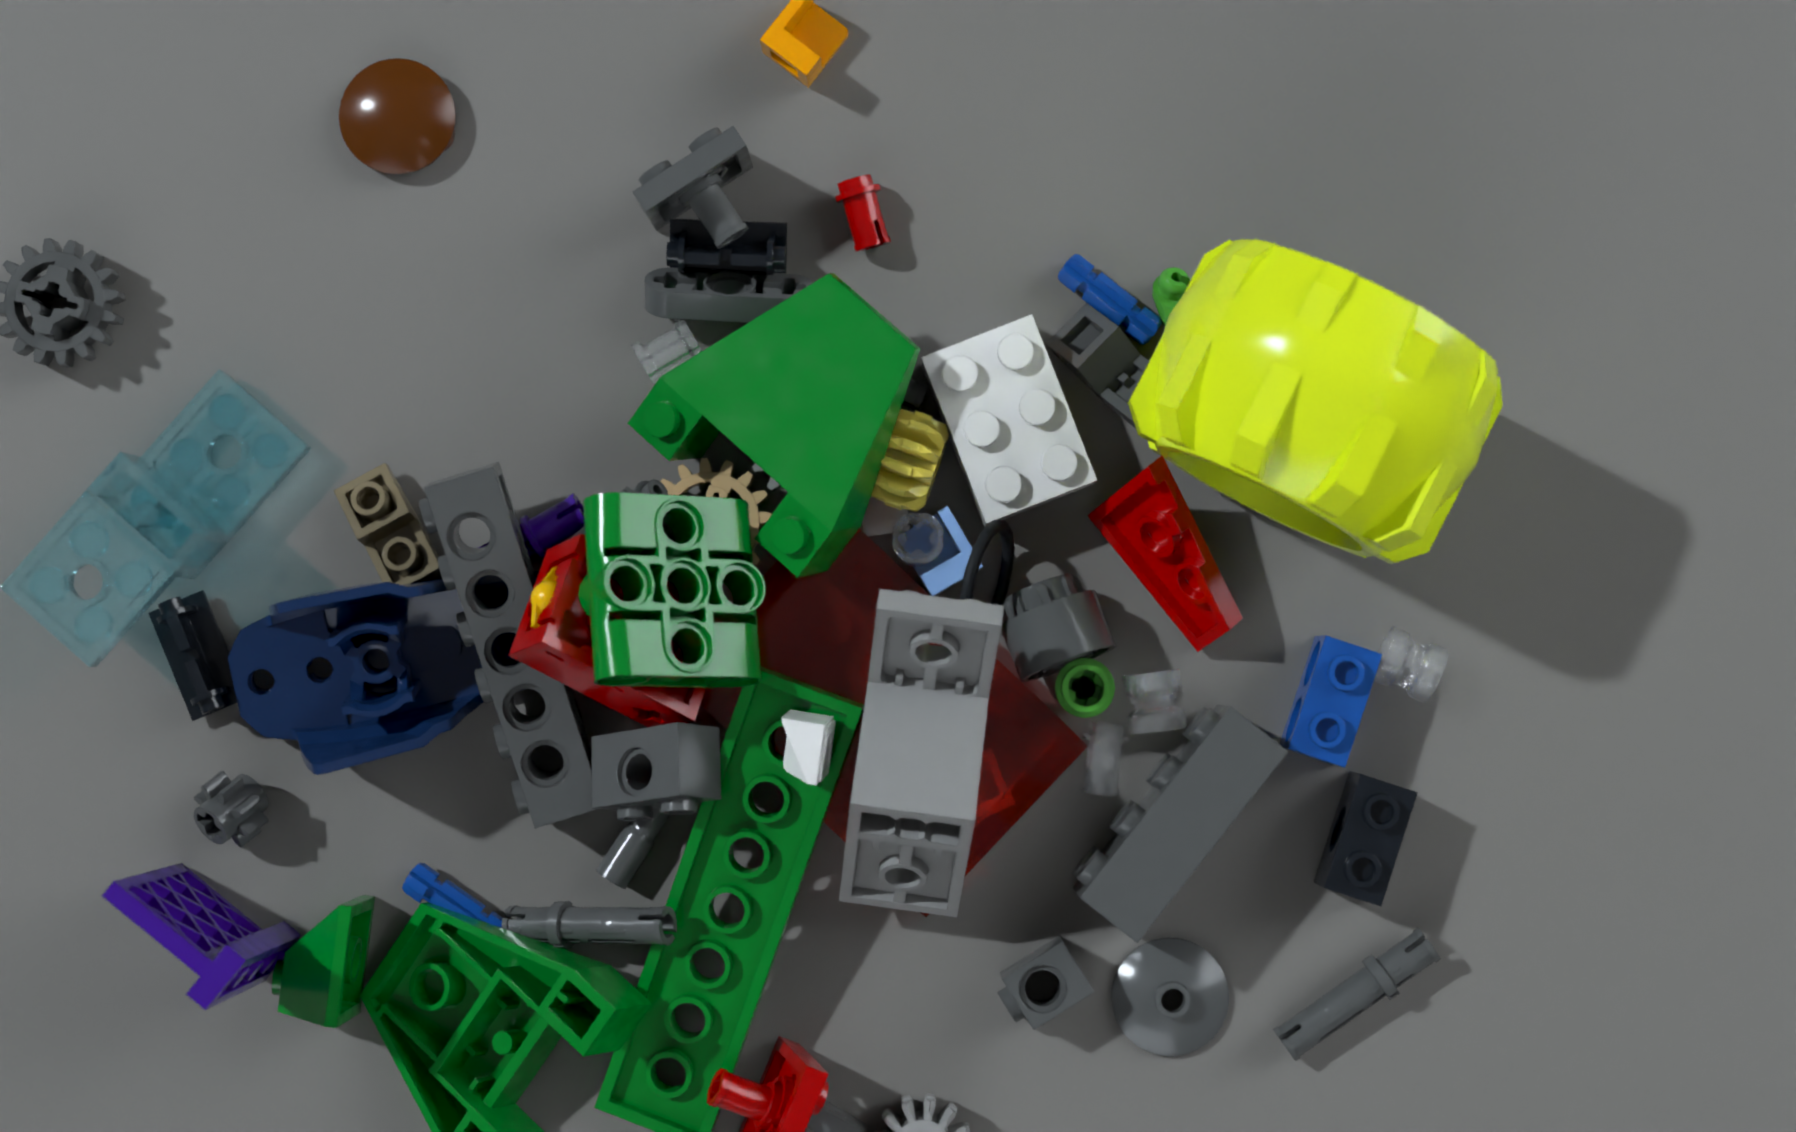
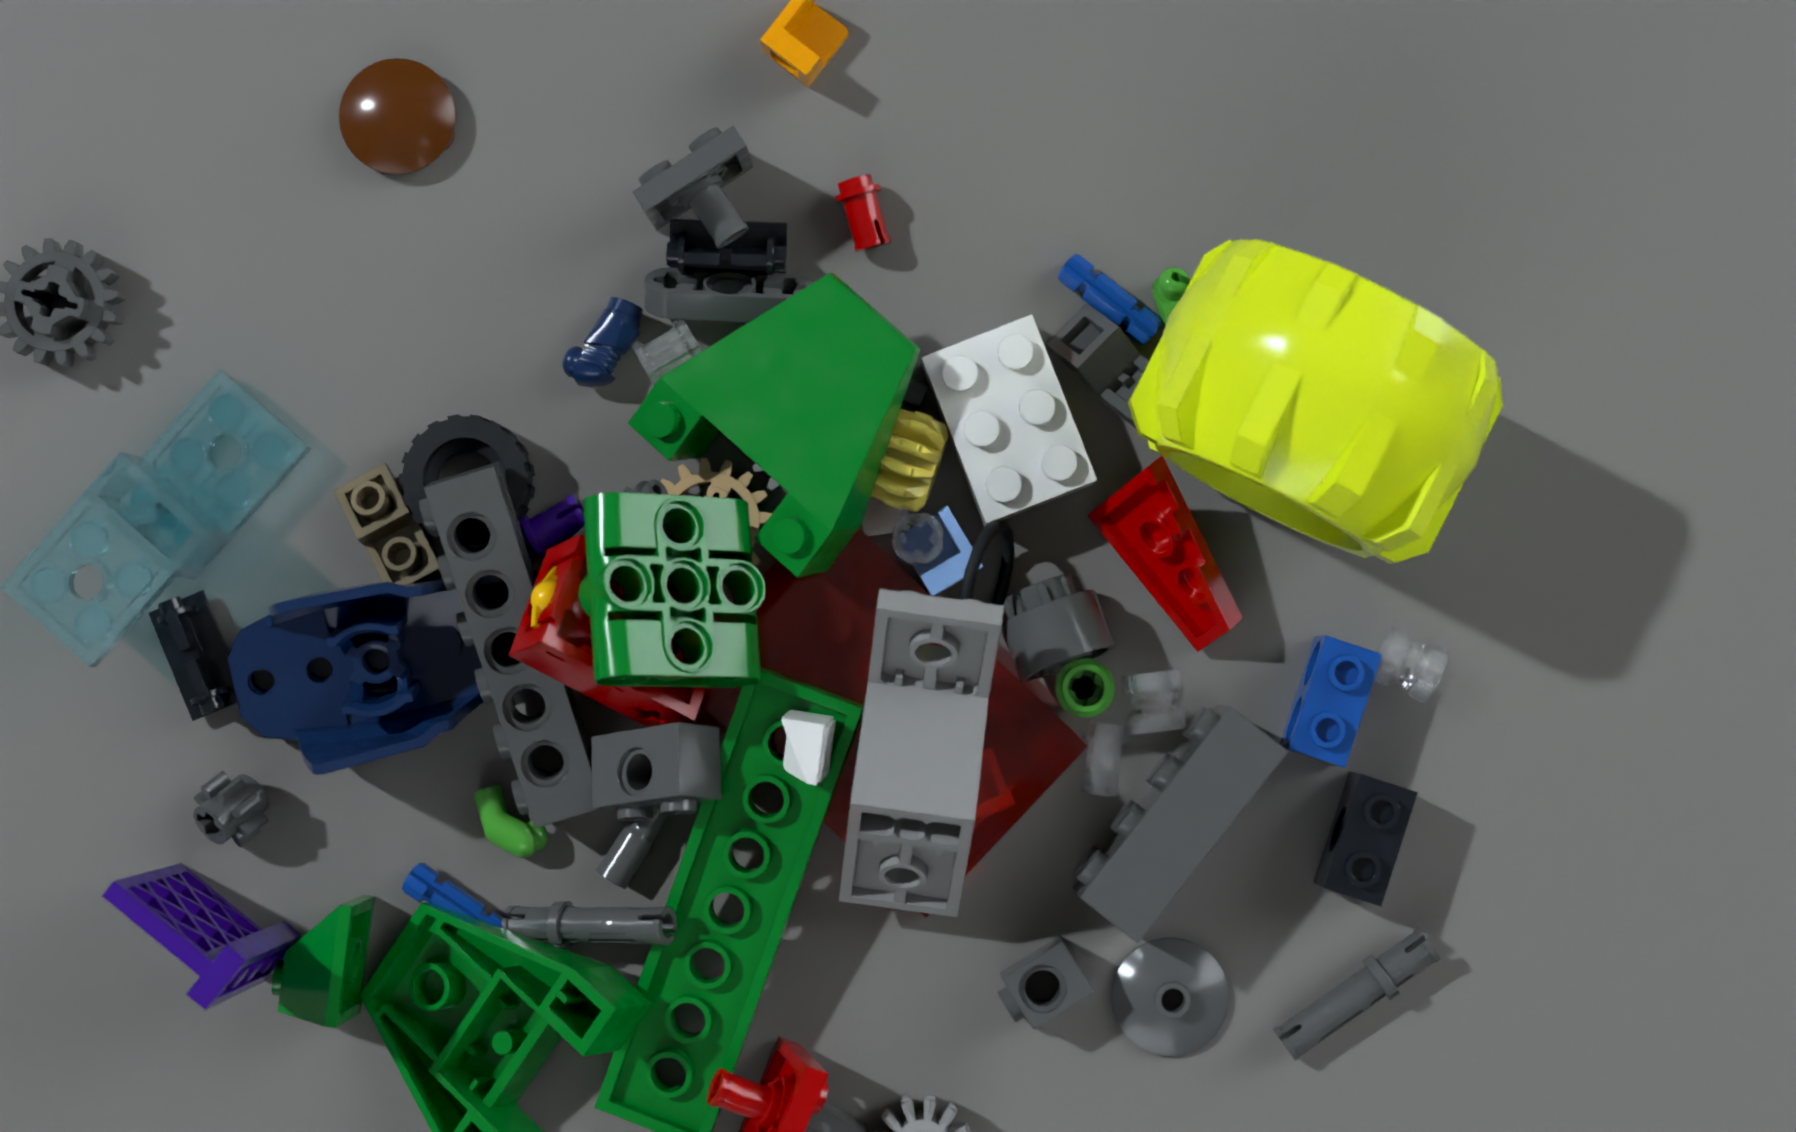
none -> black tyre [399,414,535,546]
none -> bright green arm [472,784,548,858]
none -> dark blue arm [562,297,643,388]

